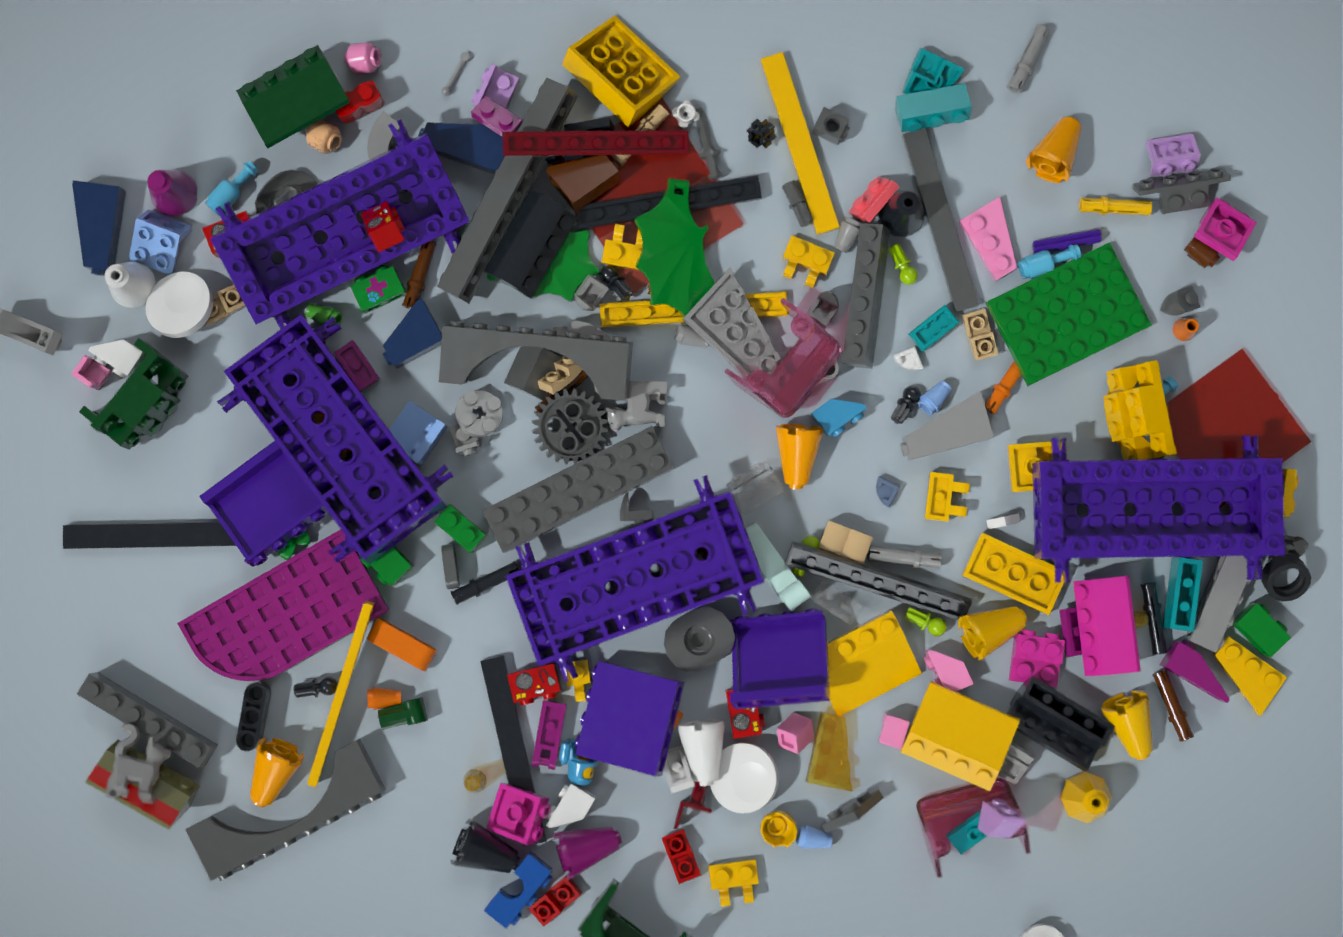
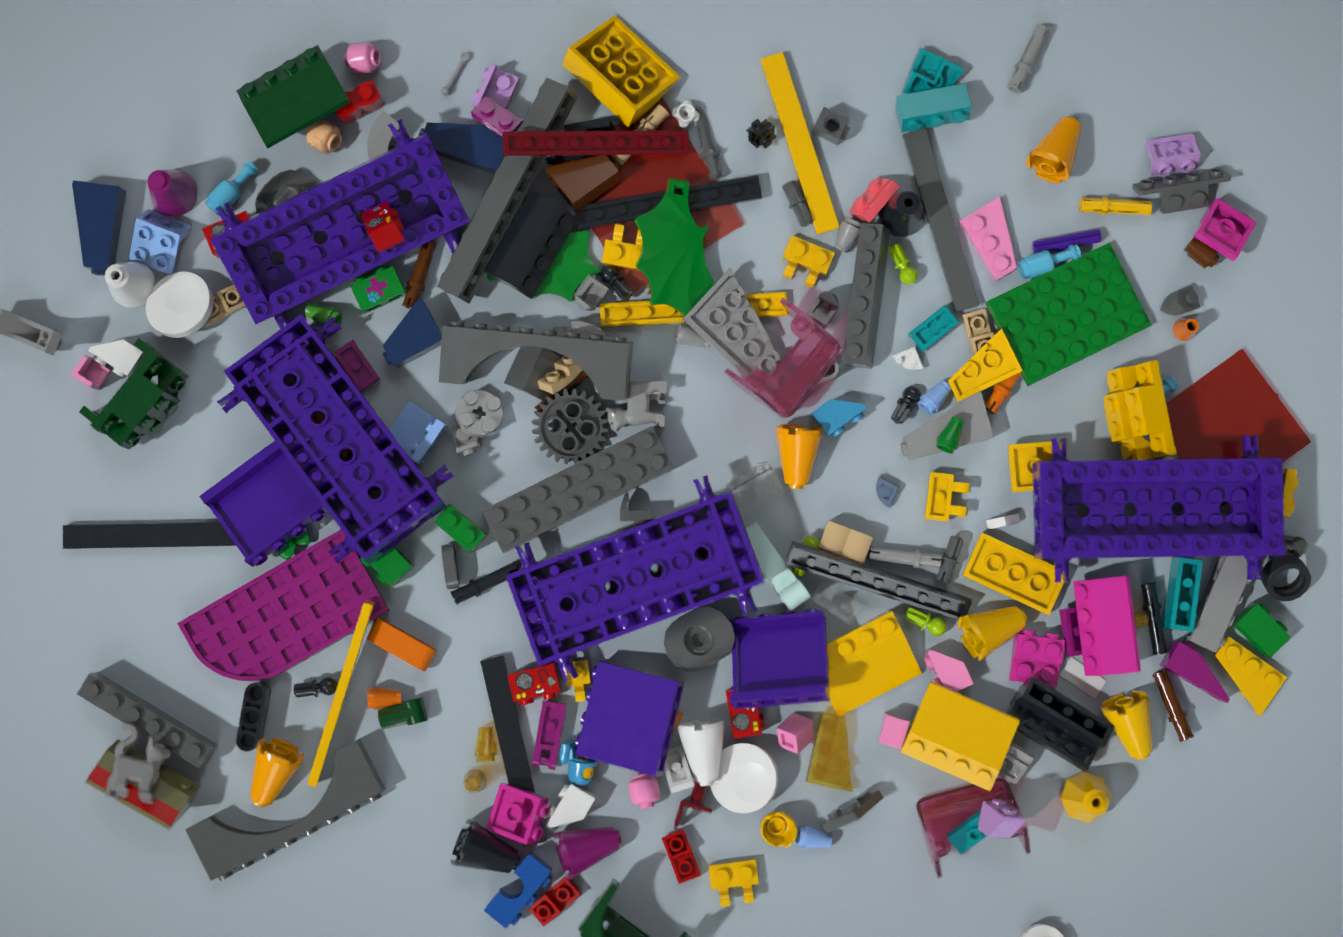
none -> clear yellow cone [474,727,497,762]
none -> bright pink head [628,774,661,809]
none -> green cone [936,417,965,454]
none -> dark grey axle [936,536,964,584]
none -> yellow wing [948,328,1023,402]
none -> white sticker [1060,658,1106,698]

